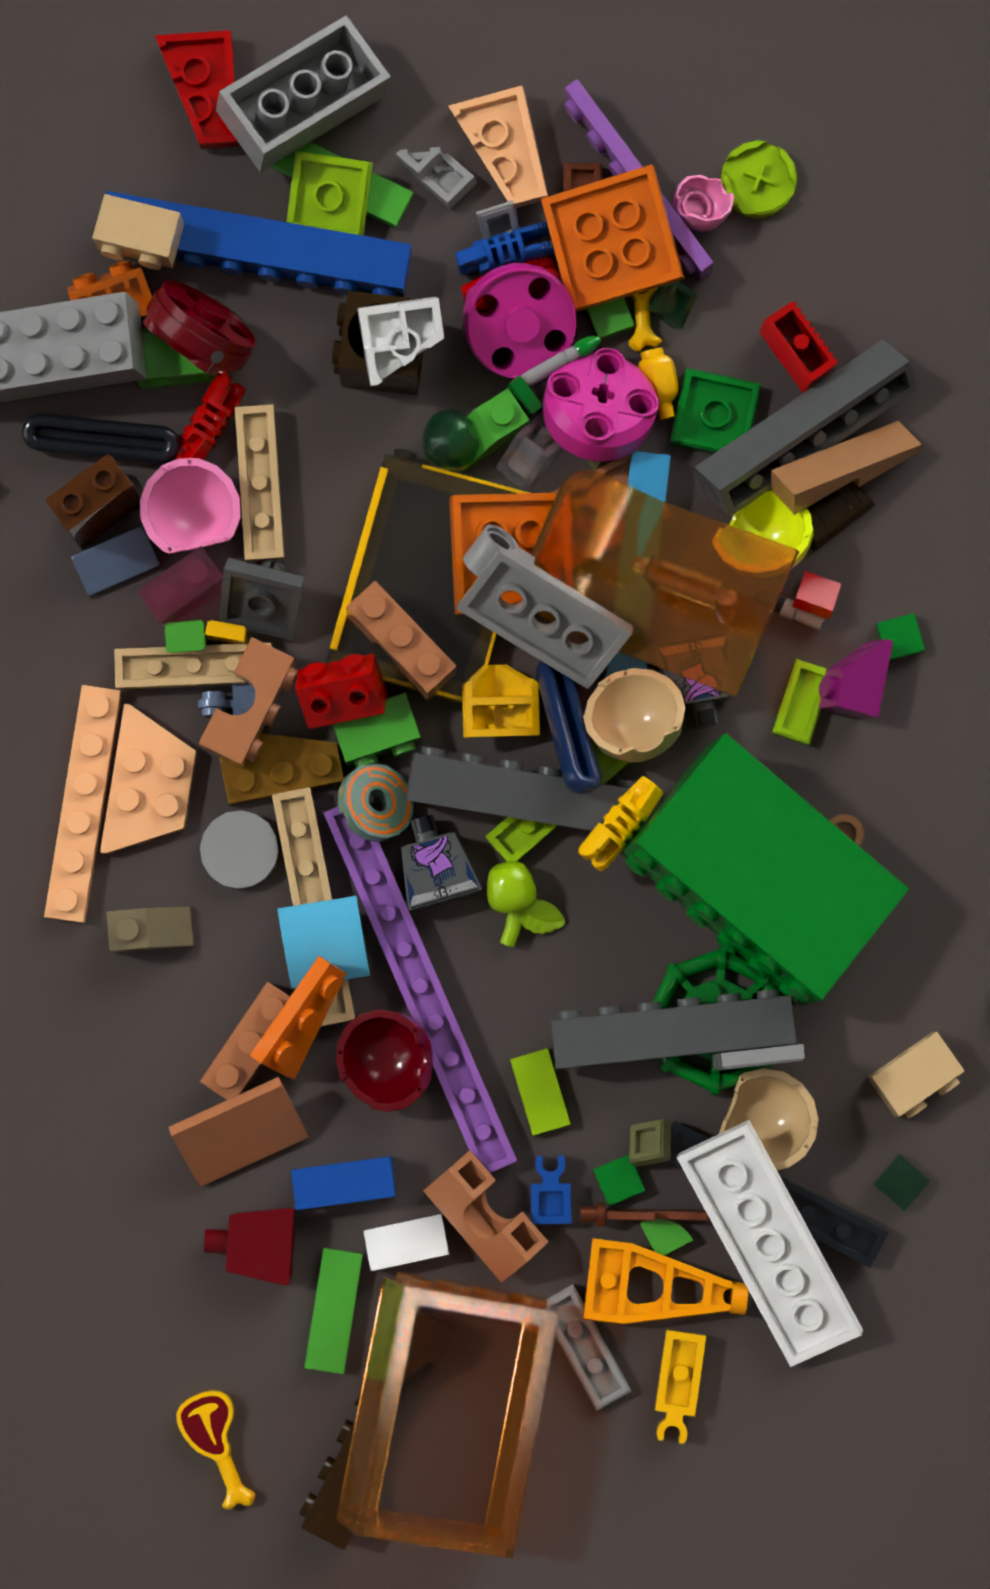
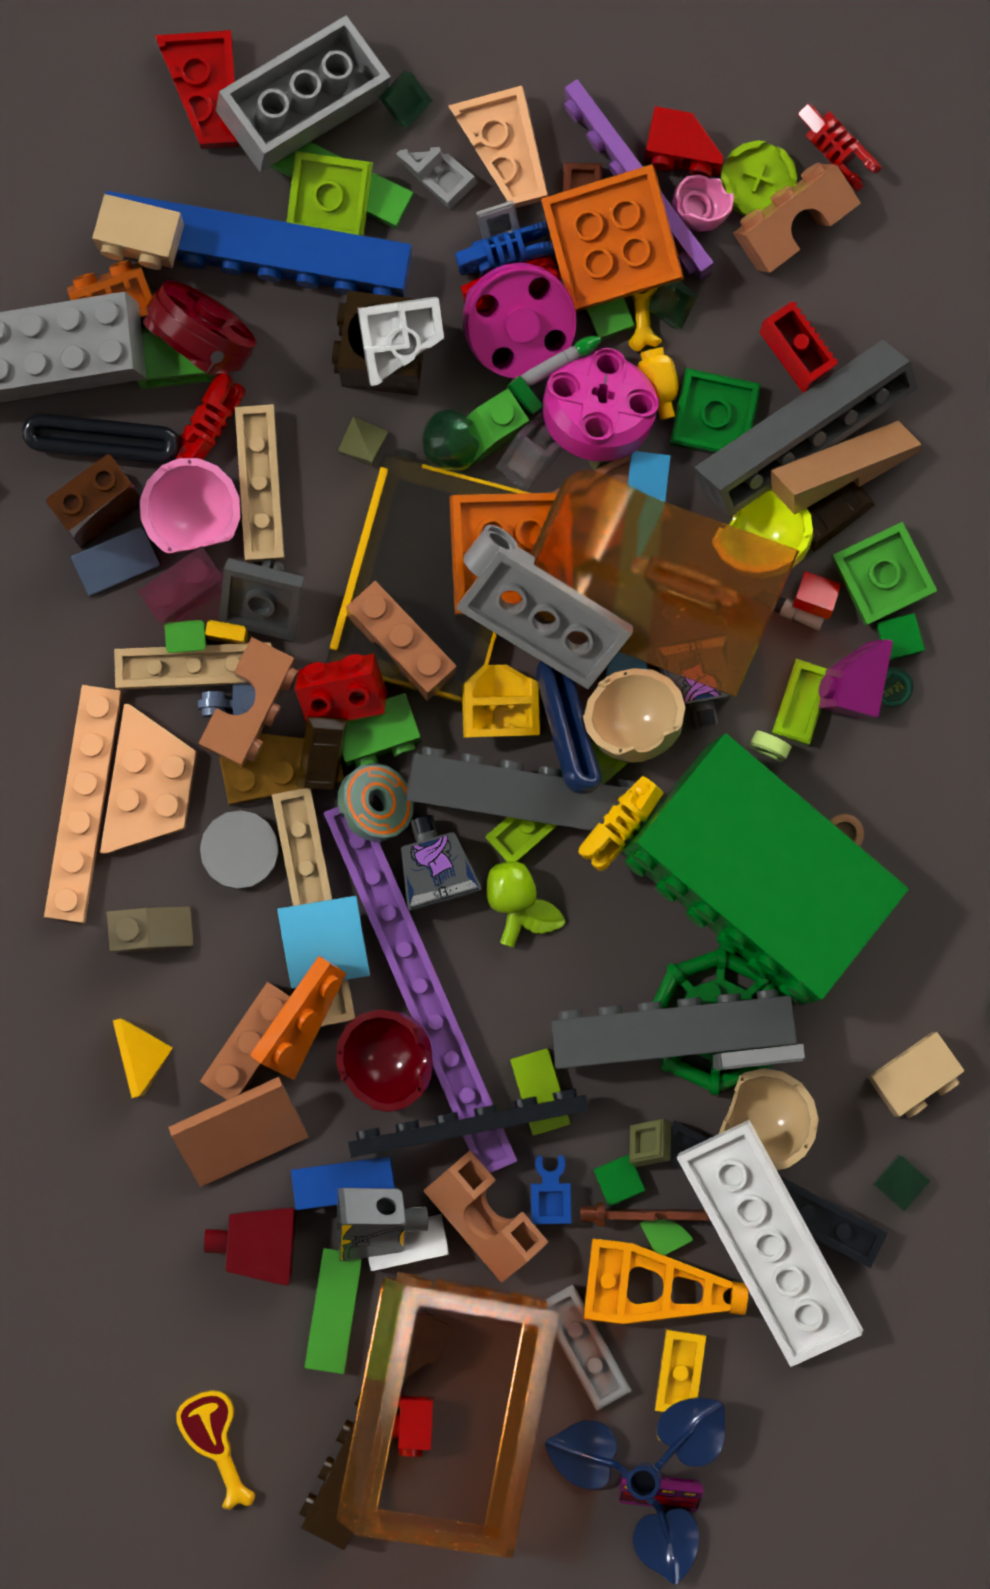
none -> yellow slope [113,1018,173,1098]
none -> dark brown tile [297,716,347,790]
none -> dark grey torso [336,1188,428,1261]
none -> olive slope [338,416,389,467]
none -> black plate [348,1088,589,1158]
none -> clear green plate [379,71,433,128]
none -> red brick [391,1395,434,1457]
none -> dark blue plant [545,1397,725,1584]
none -> slope [618,1476,704,1512]
none -> red slope [644,106,723,178]
none -> nougat arch [733,162,861,273]
none -> yellowish green tile [749,730,792,763]
none -> red hinge [798,103,883,192]
none -> bright green plate [831,522,937,627]
none -> clear green tile [881,667,914,708]

